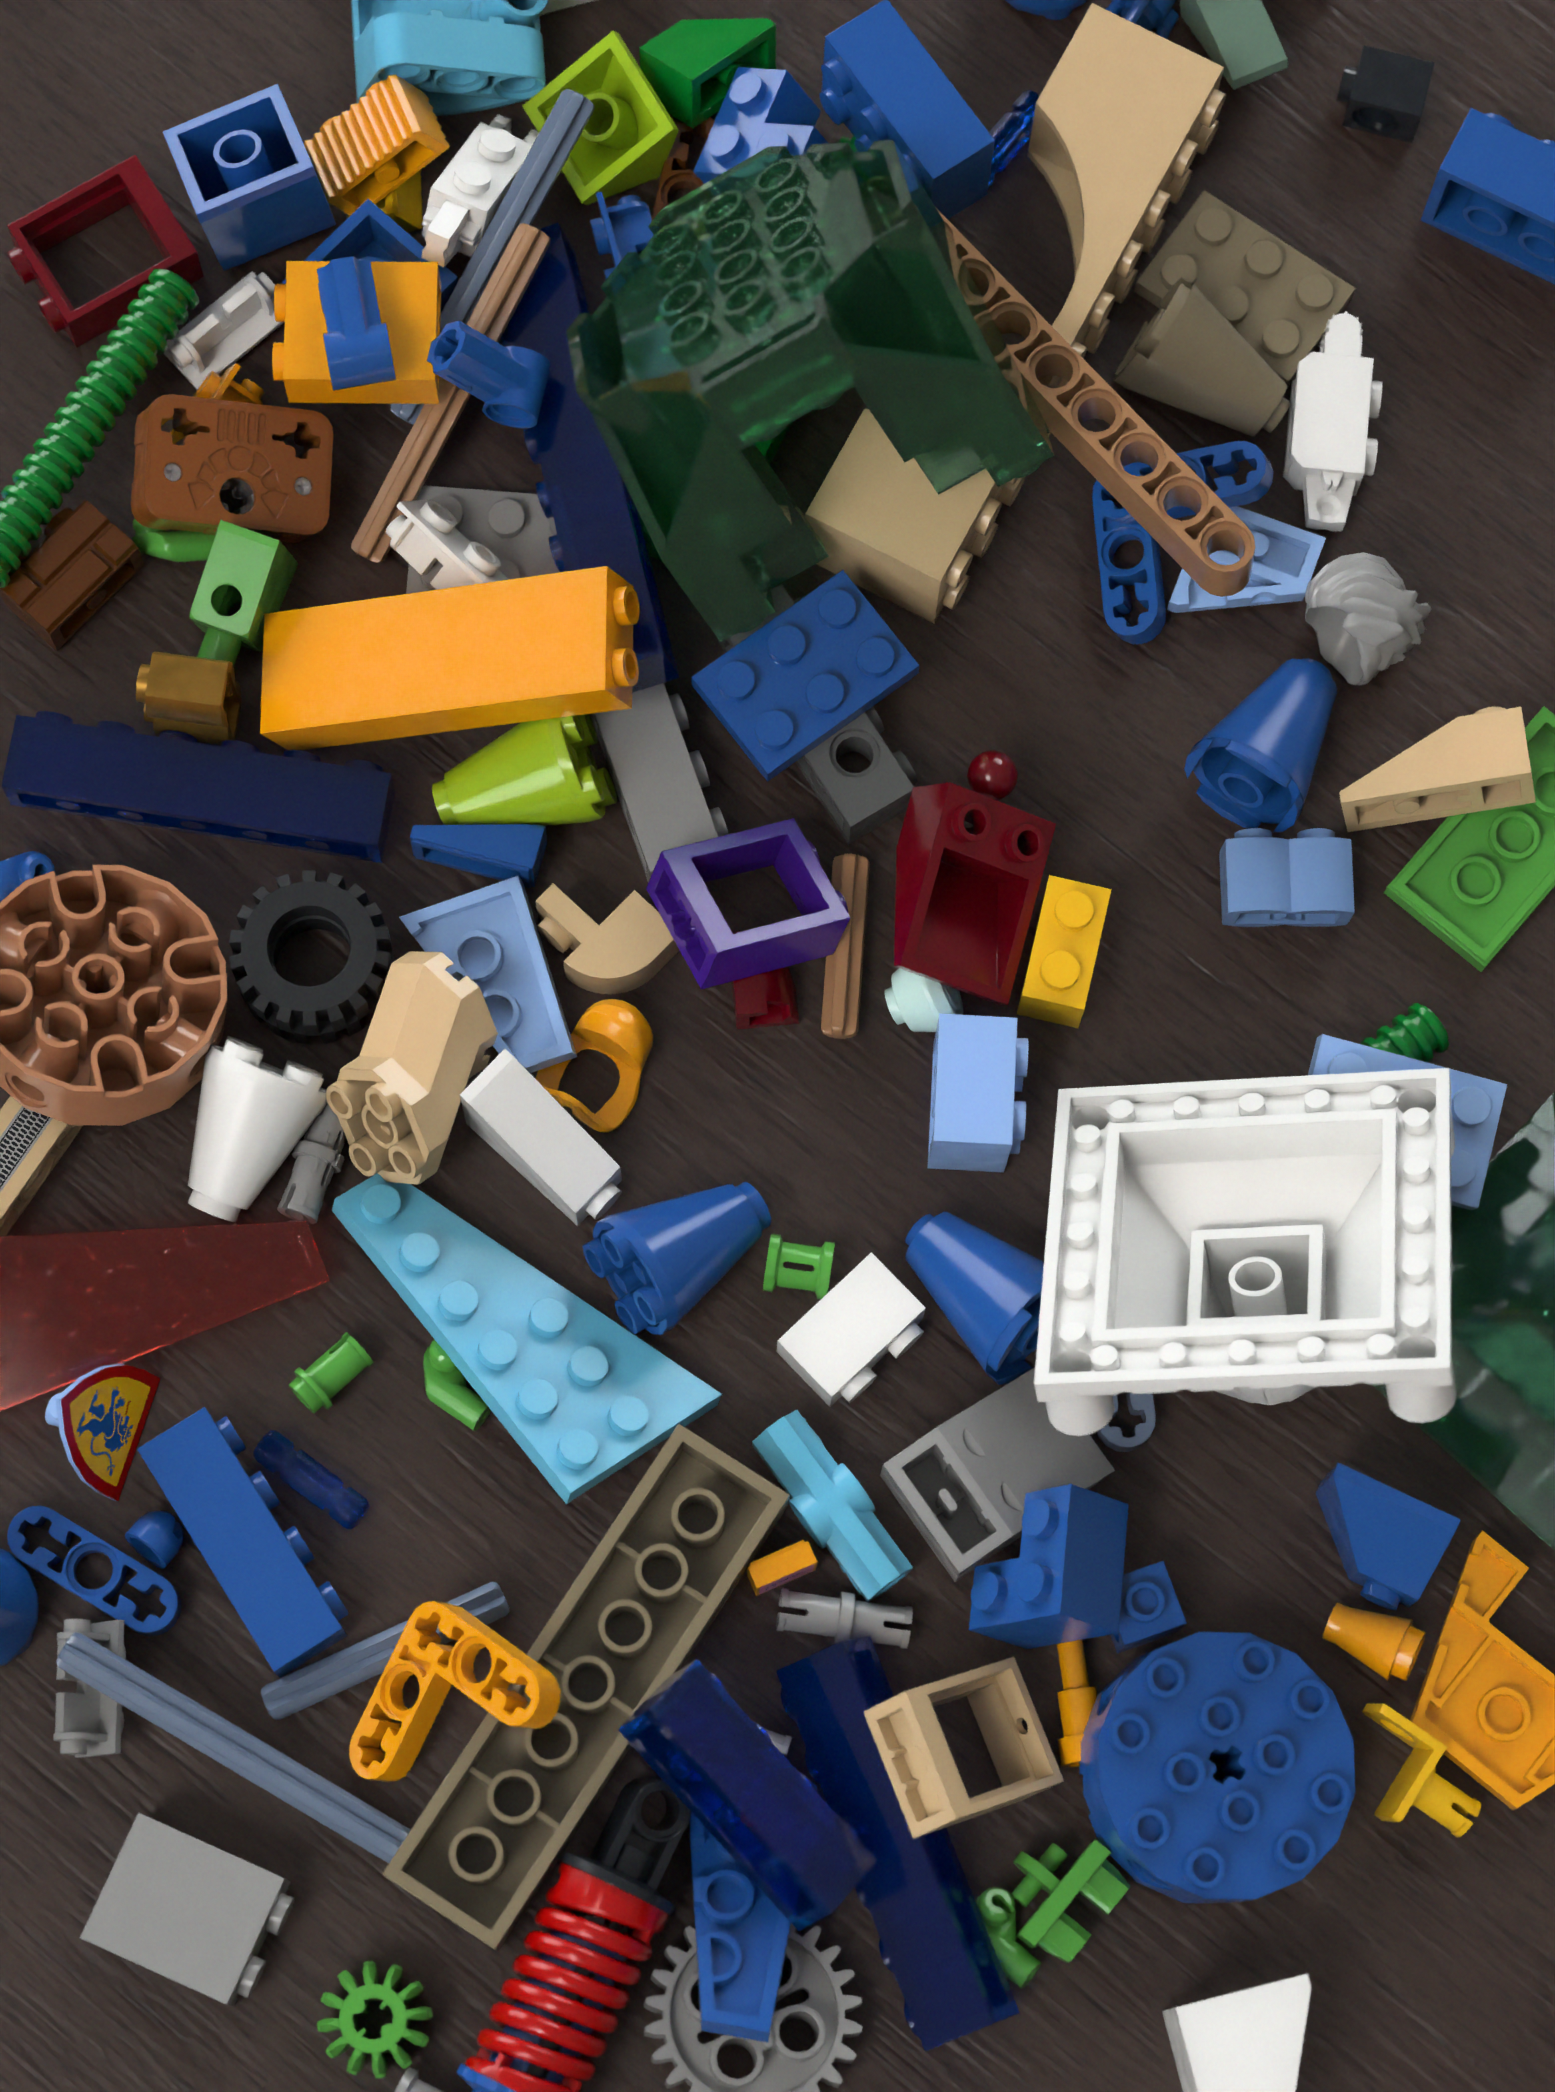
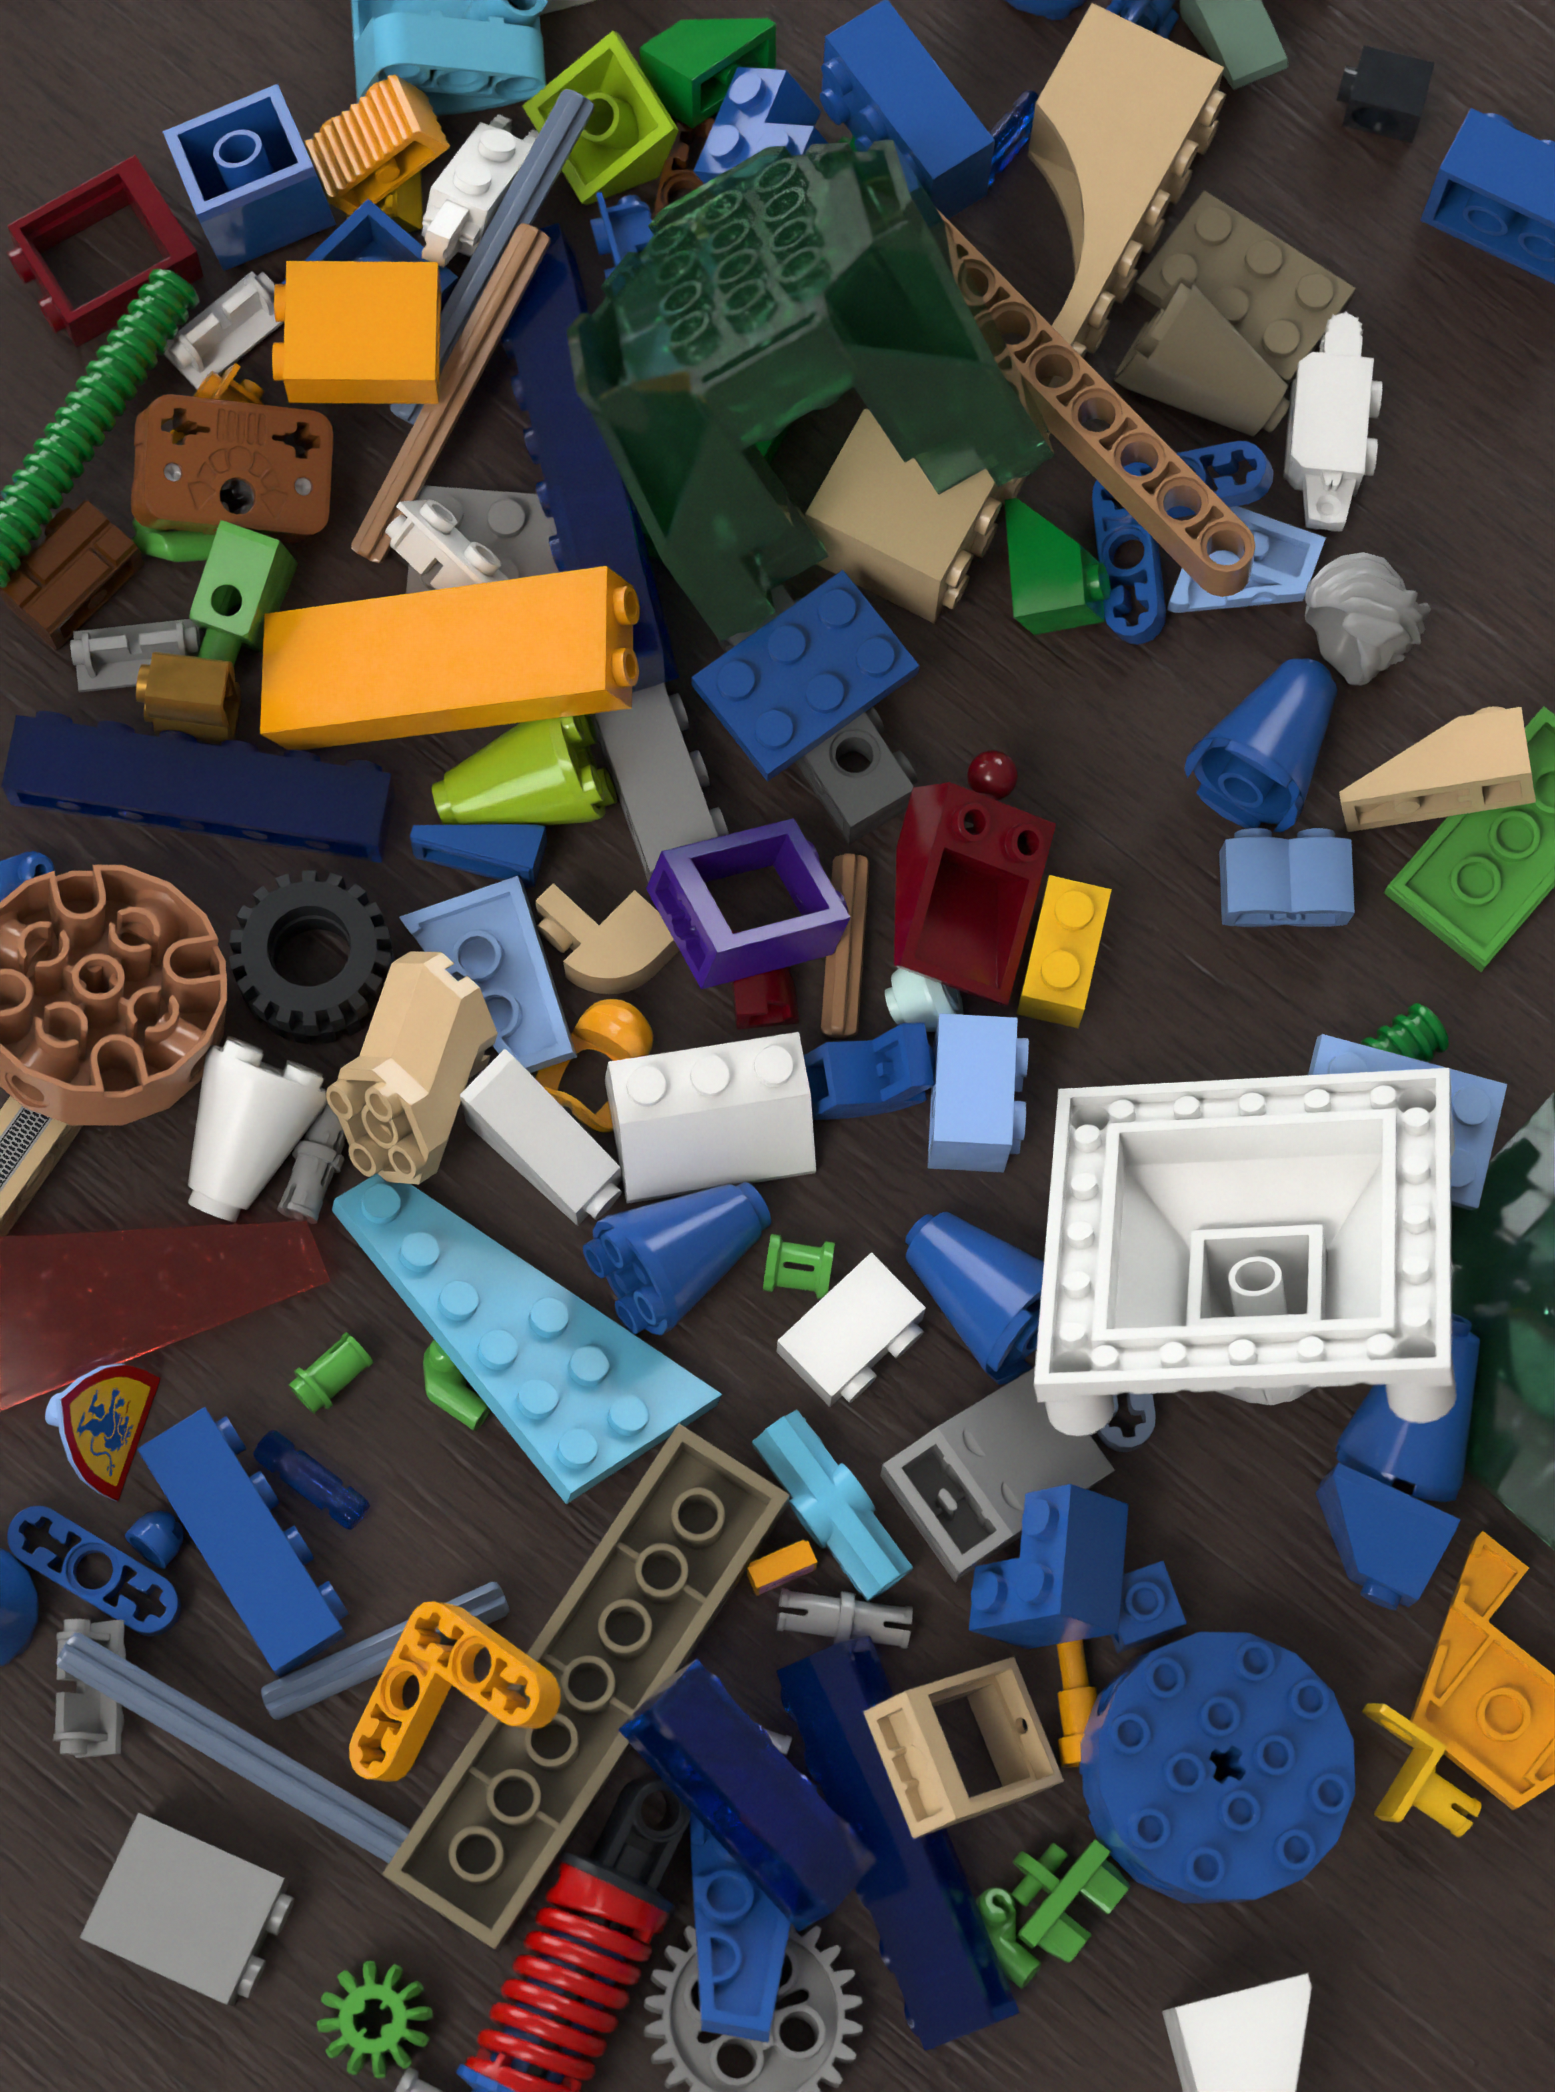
blue piece [317,256,396,390] -> none
blue piece [427,320,551,429] -> none
light orange cone [1322,1602,1426,1681] -> none
none -> light grey hinge [70,619,201,692]
none -> white slope [605,1032,816,1204]
none -> blue brick [804,1023,935,1120]
none -> green slope [1004,497,1110,635]
none -> blue cone [1335,1313,1480,1502]

